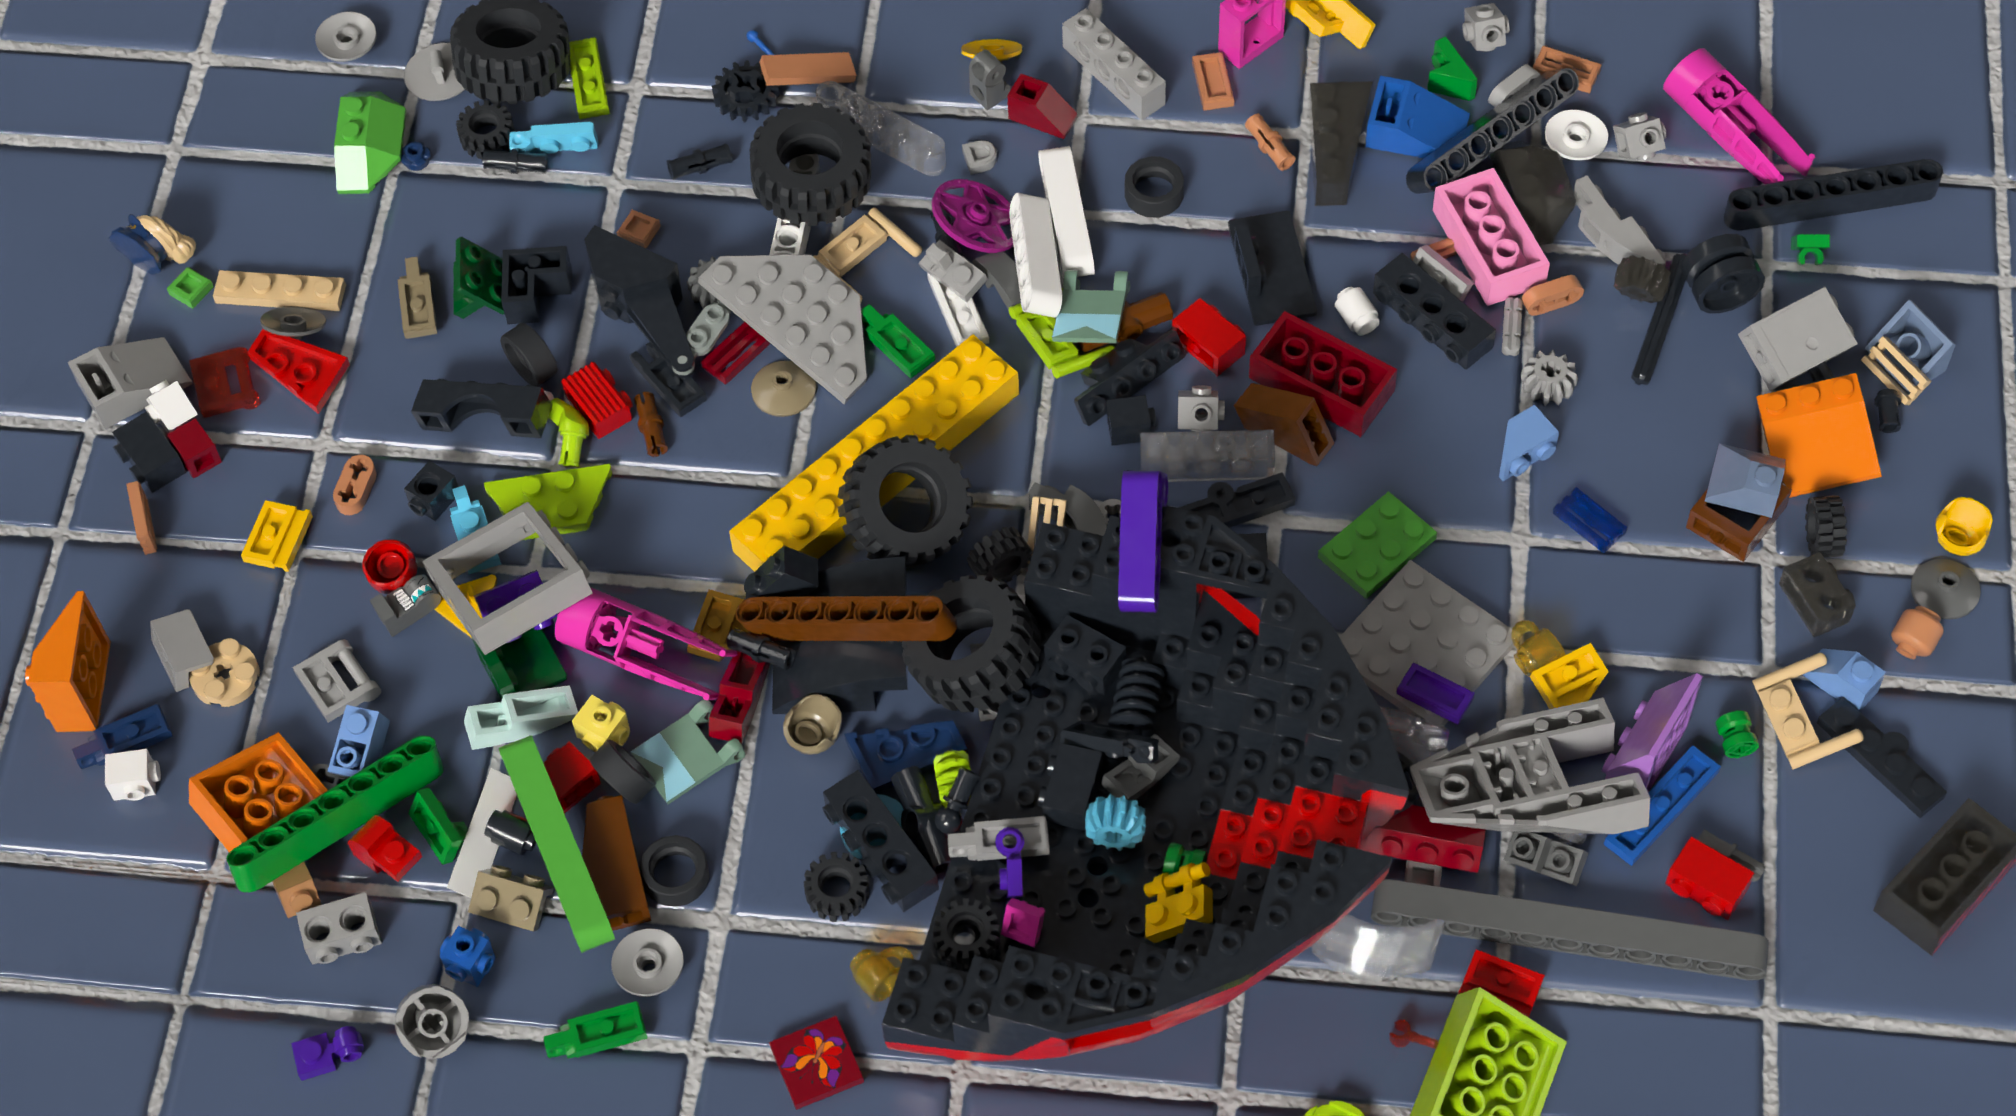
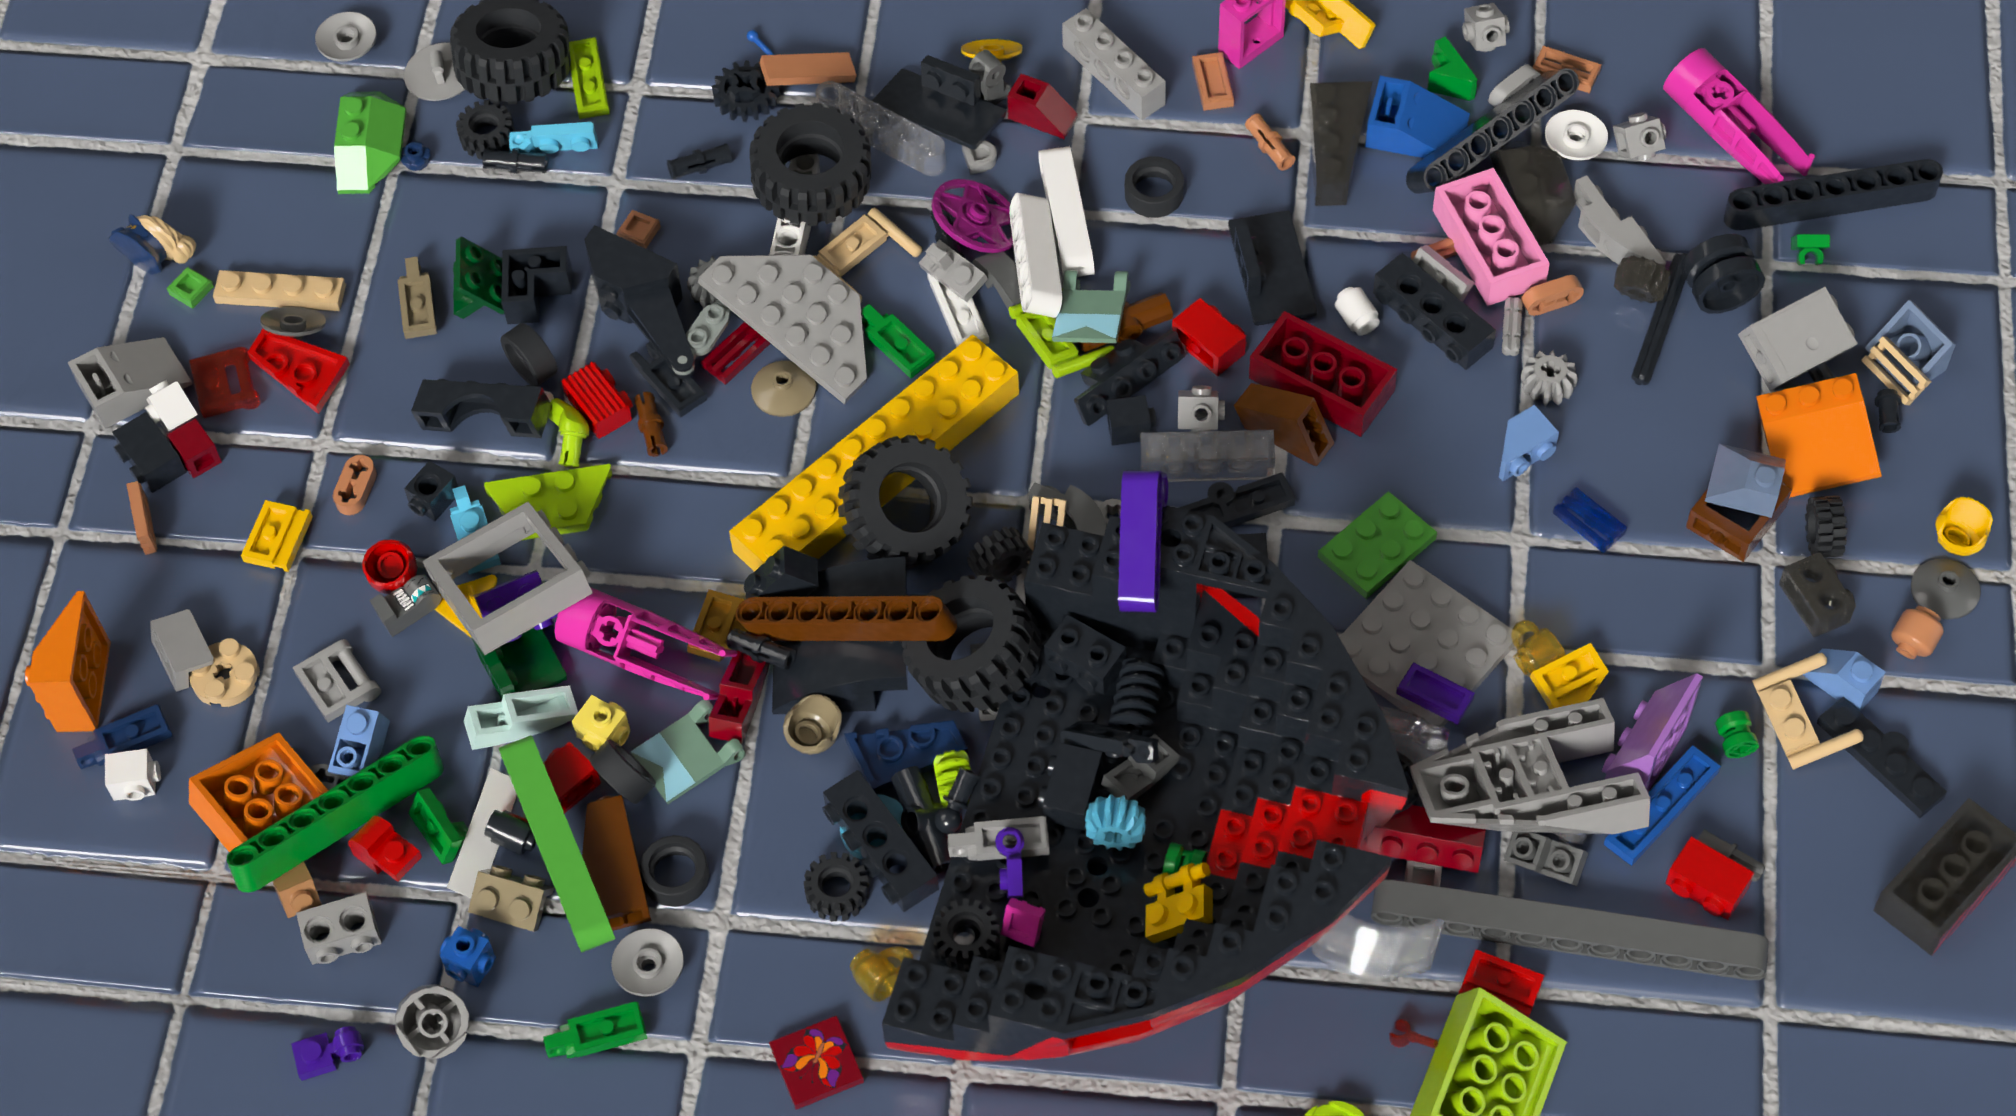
none -> black bracket [870,55,1006,150]

